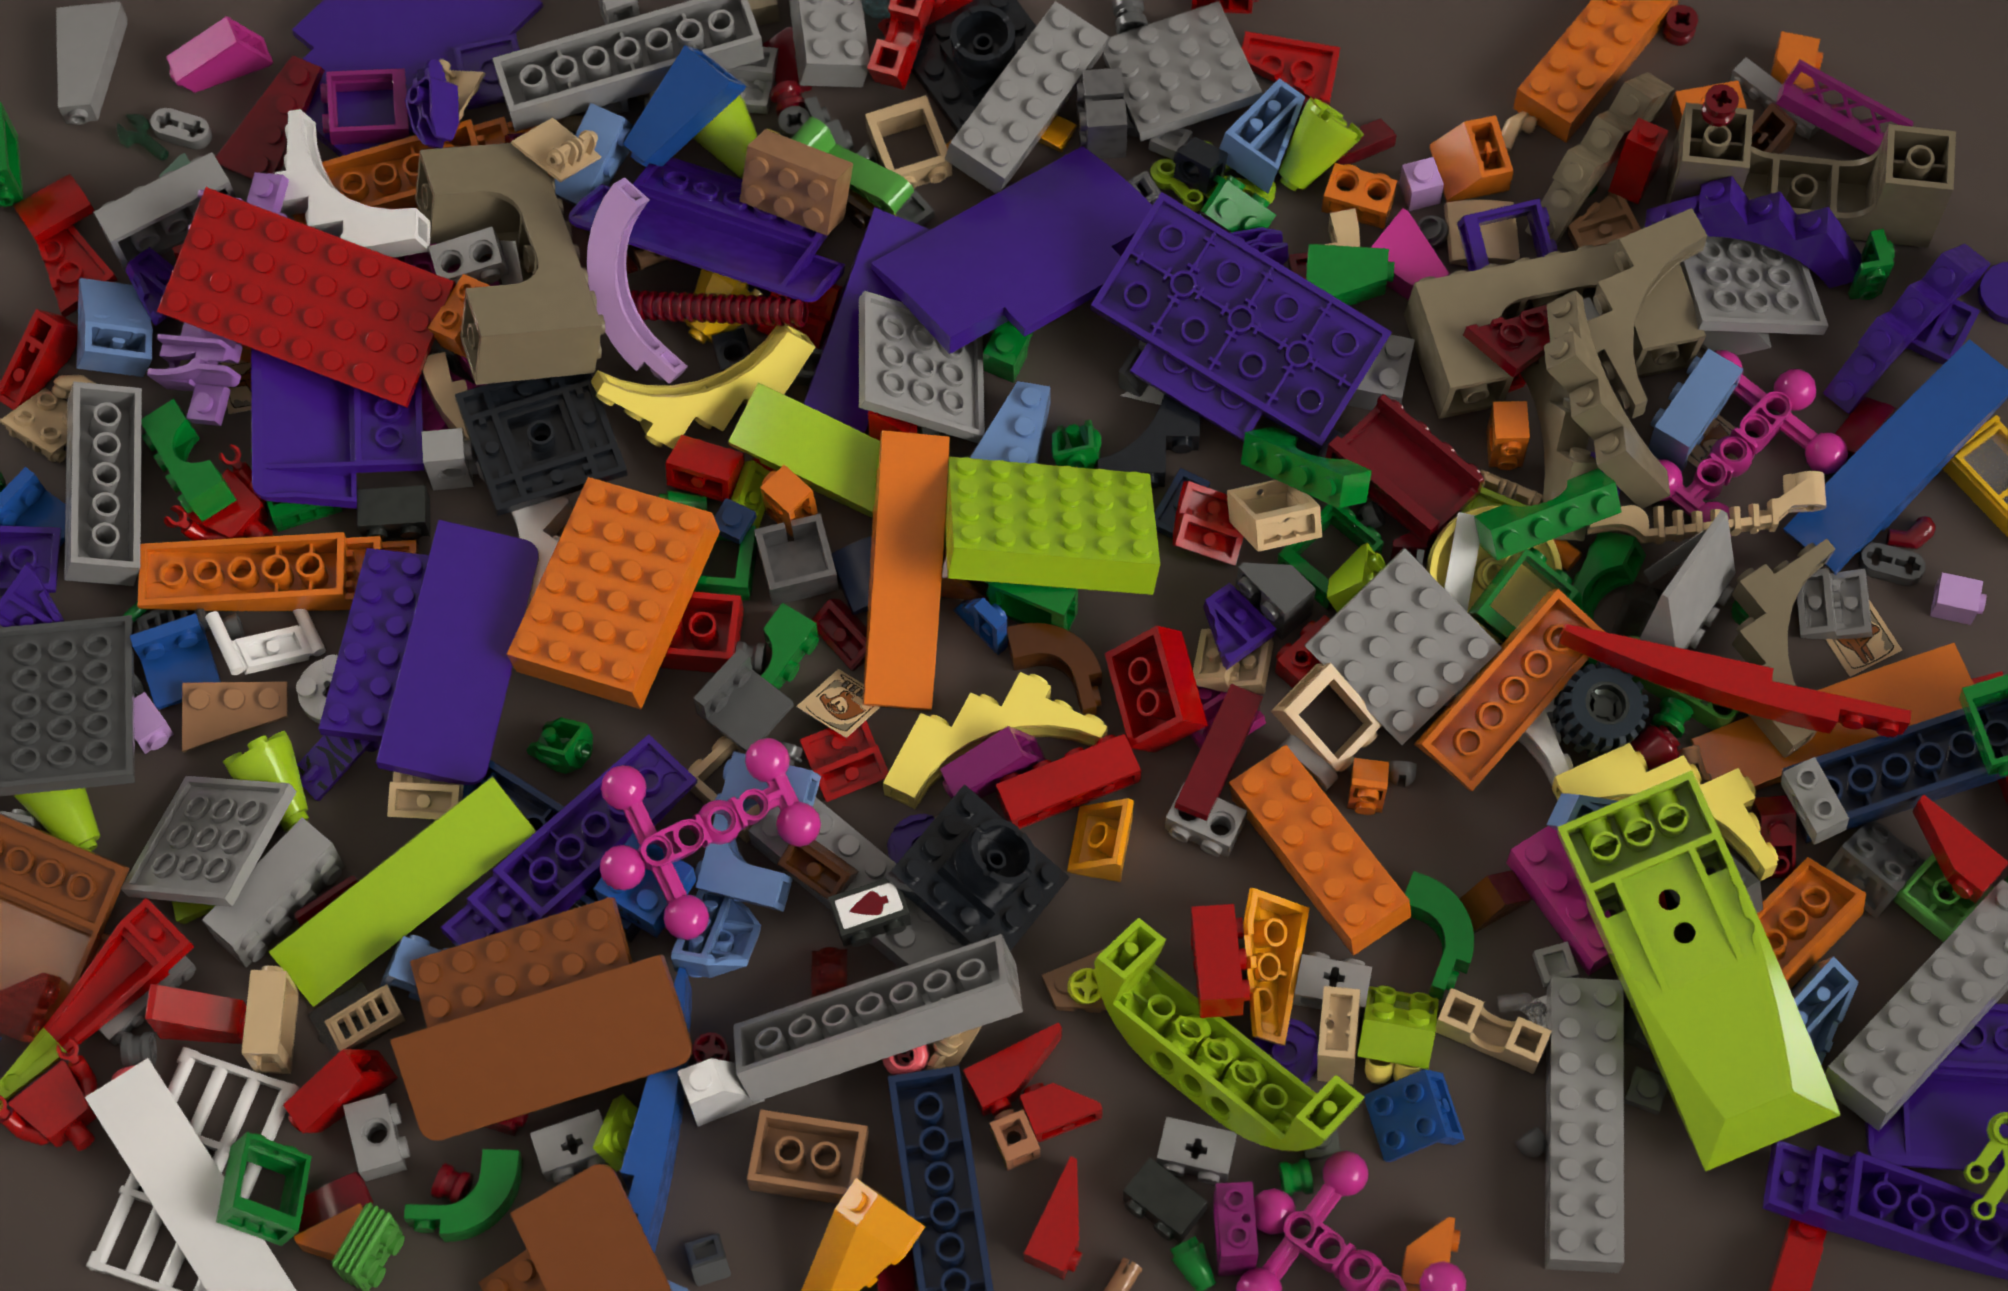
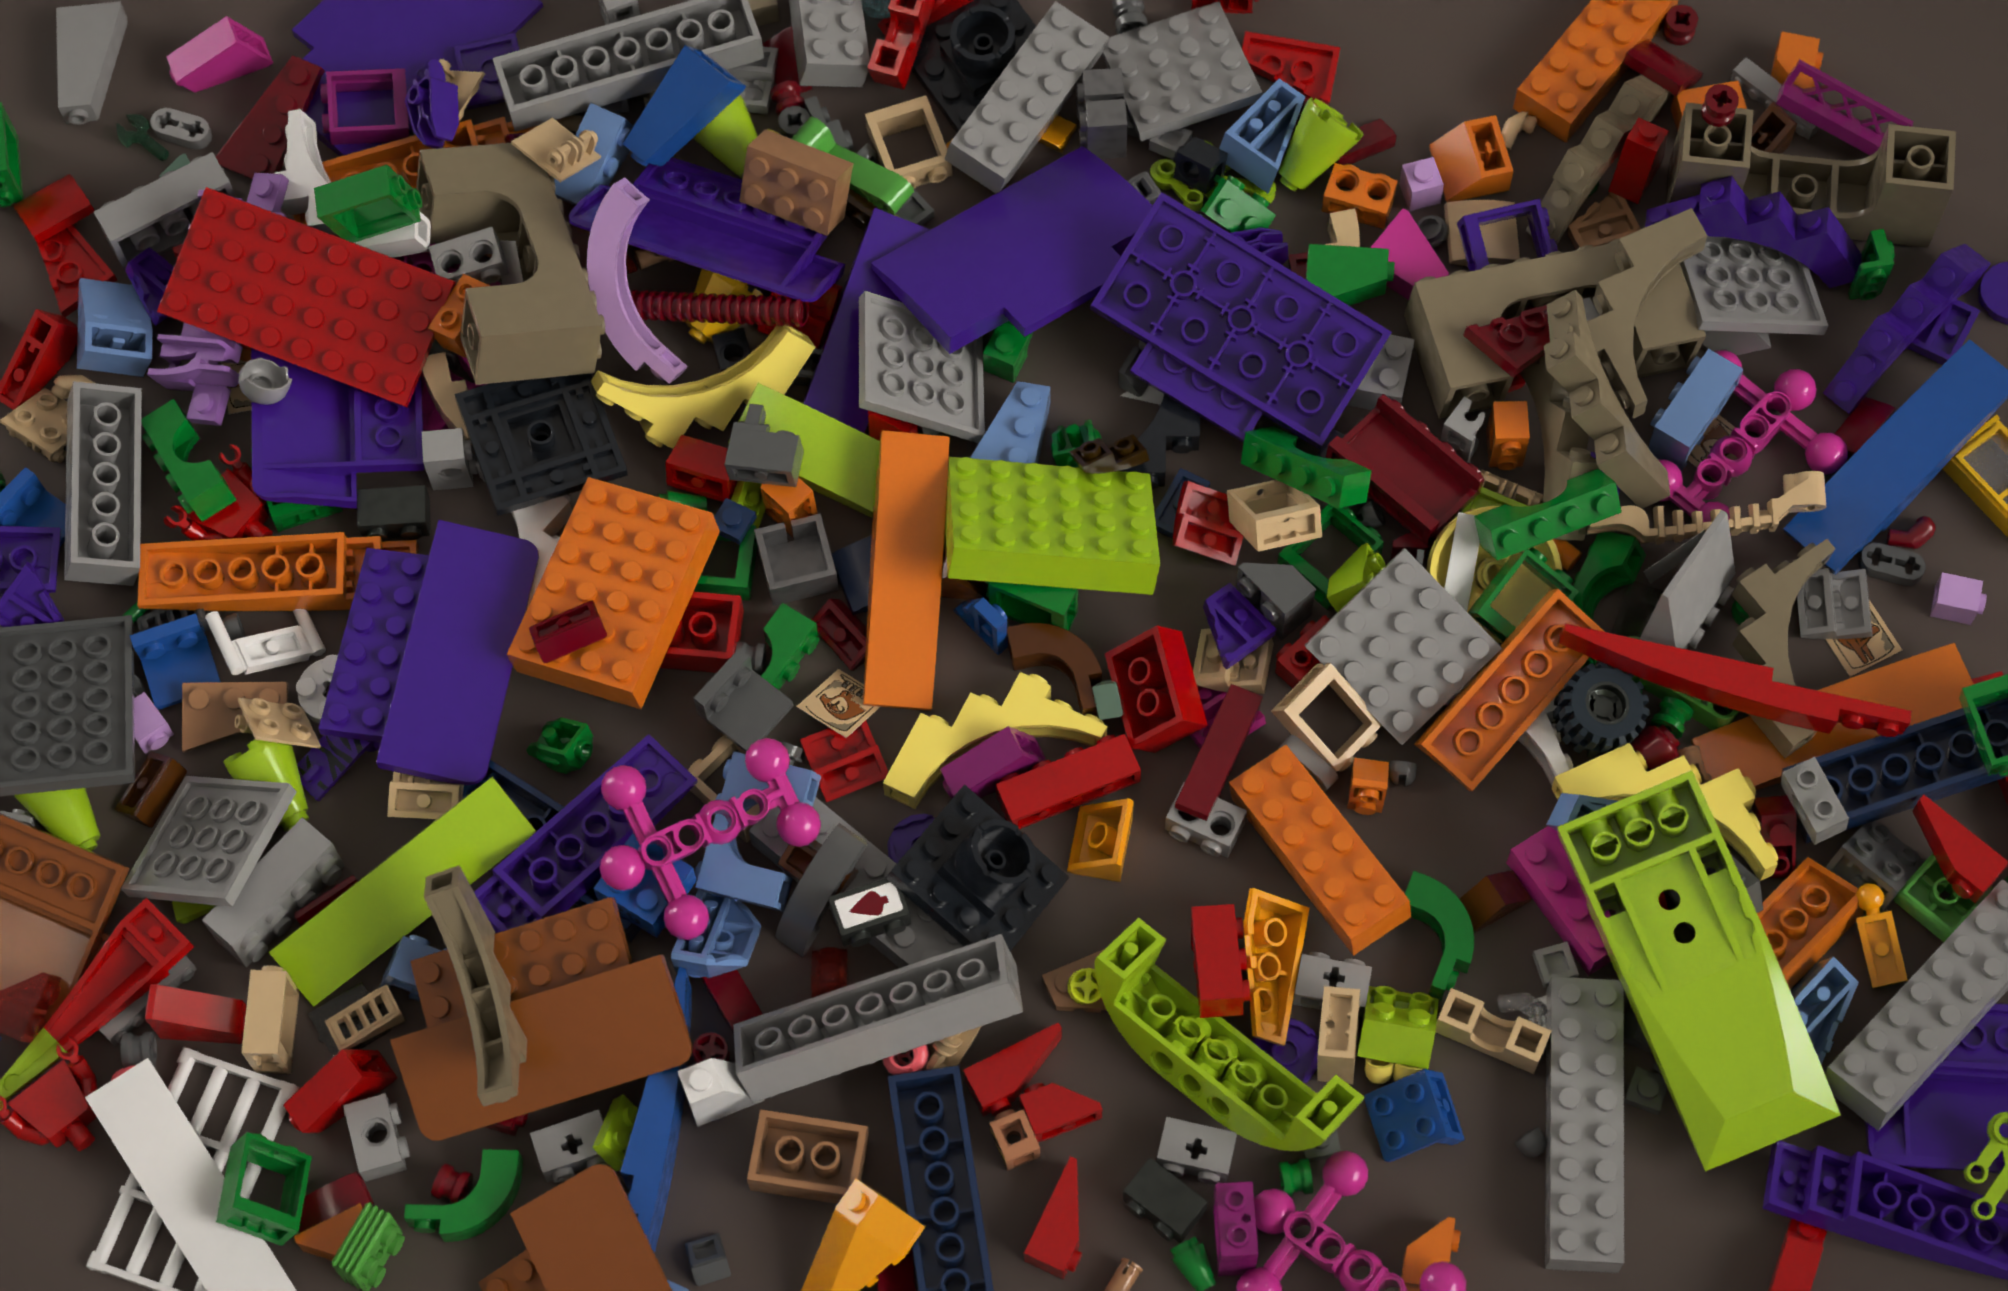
none -> reddish brown slope [115,752,187,827]
none -> tan hinge [234,698,321,749]
none -> light grey hair [238,358,292,405]
none -> green window [314,165,422,243]
none -> dark tan arch [424,865,527,1107]
none -> dark red slope [529,600,607,663]
none -> dark red slope [701,970,763,1035]
none -> dark grey hinge [724,404,804,487]
none -> dark grey slope [775,823,868,957]
none -> dark brown slope [1070,434,1149,473]
none -> sand green slope [1092,679,1123,720]
none -> light grey hinge [1440,396,1485,463]
none -> dark red slope [1622,40,1704,96]
none -> light orange plate [1856,883,1908,988]

